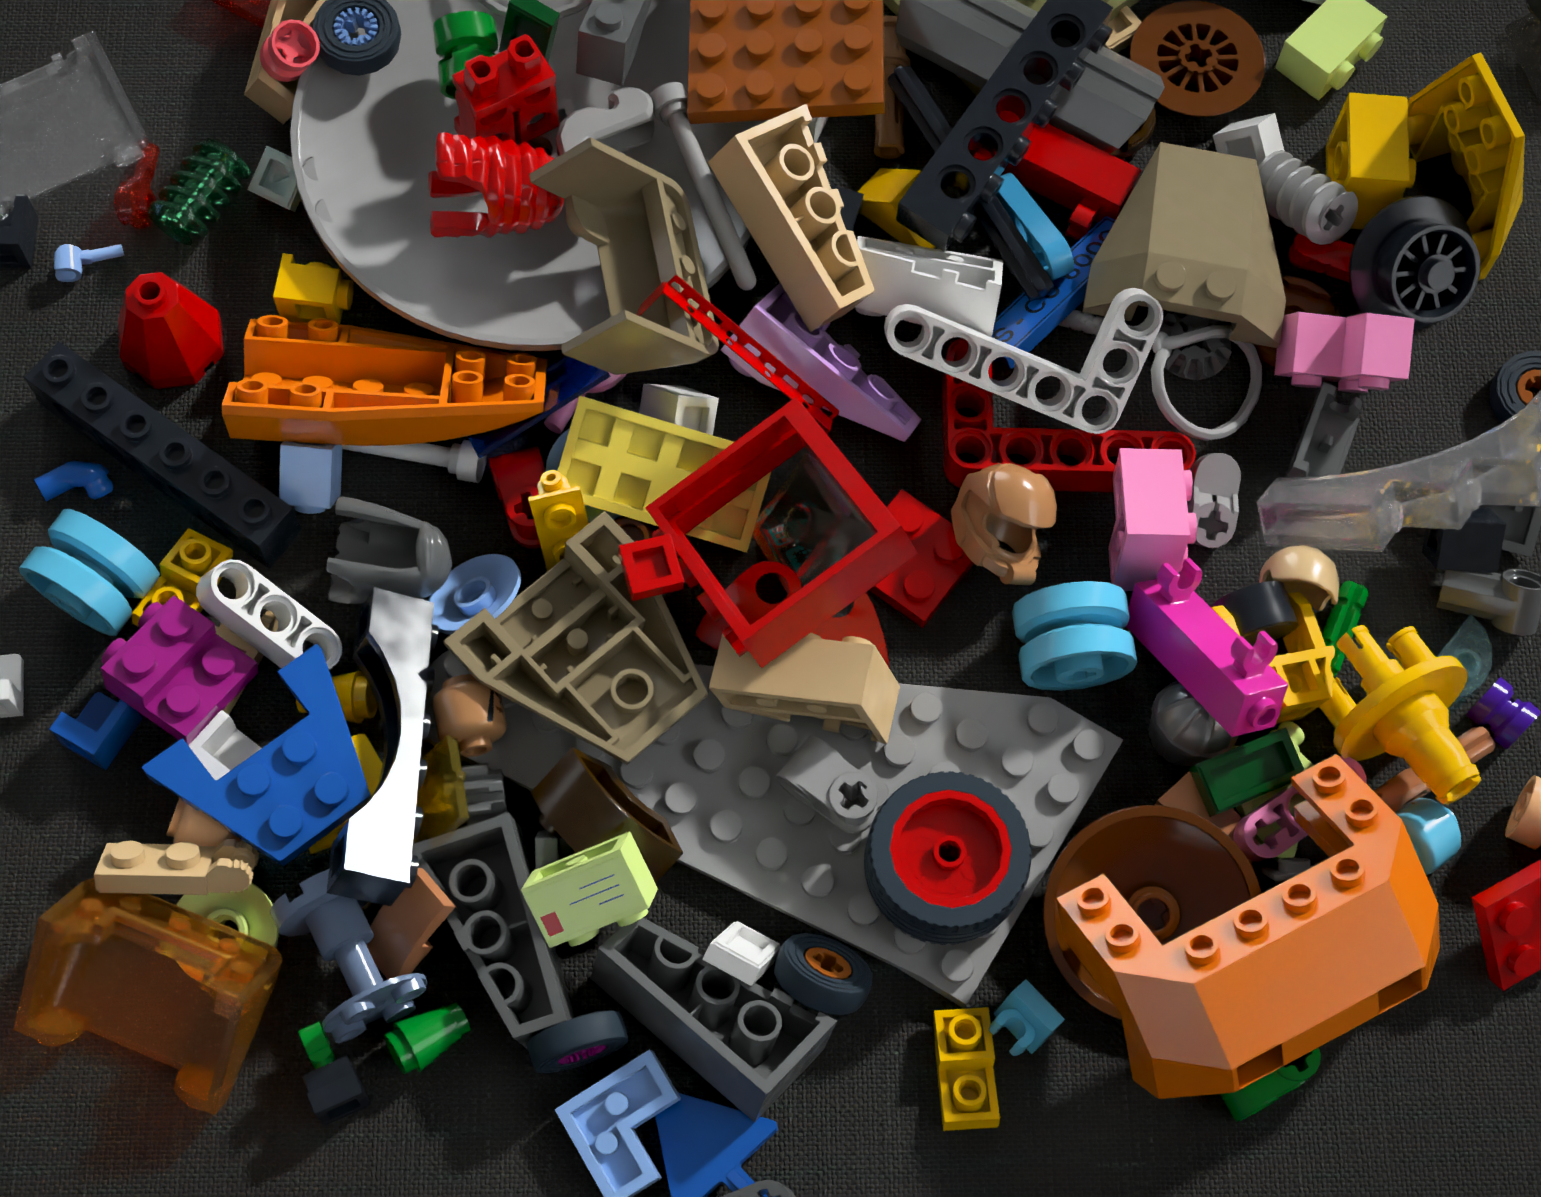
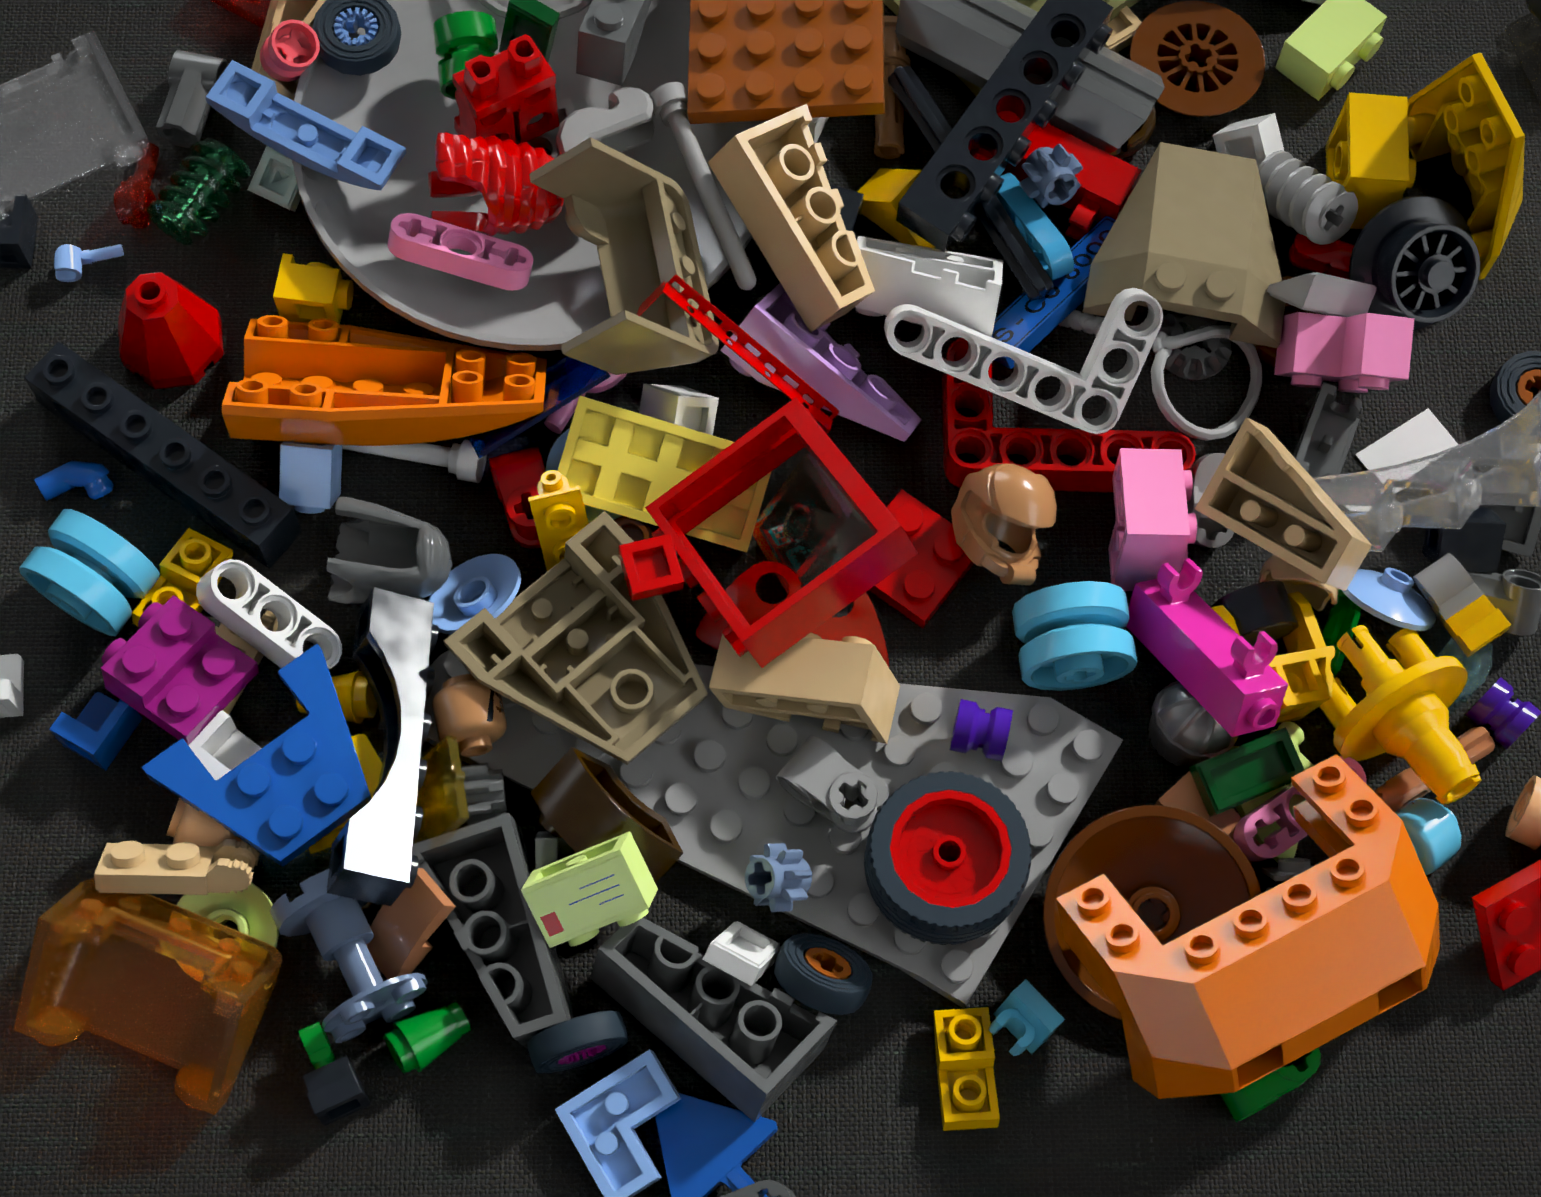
none -> dark grey piece [156,50,228,148]
none -> medium blue slope [206,60,406,191]
none -> bright pink beam [387,213,534,291]
none -> sand blue gear [745,843,812,912]
none -> dark purple wheel [949,699,1013,762]
none -> sand blue gear [1019,144,1083,208]
none -> tan wedge [1195,417,1372,591]
none -> light grey slope [1267,272,1376,317]
none -> light blue dish [1342,568,1436,631]
none -> white sticker [1355,408,1463,496]
none -> leg [1413,553,1511,658]

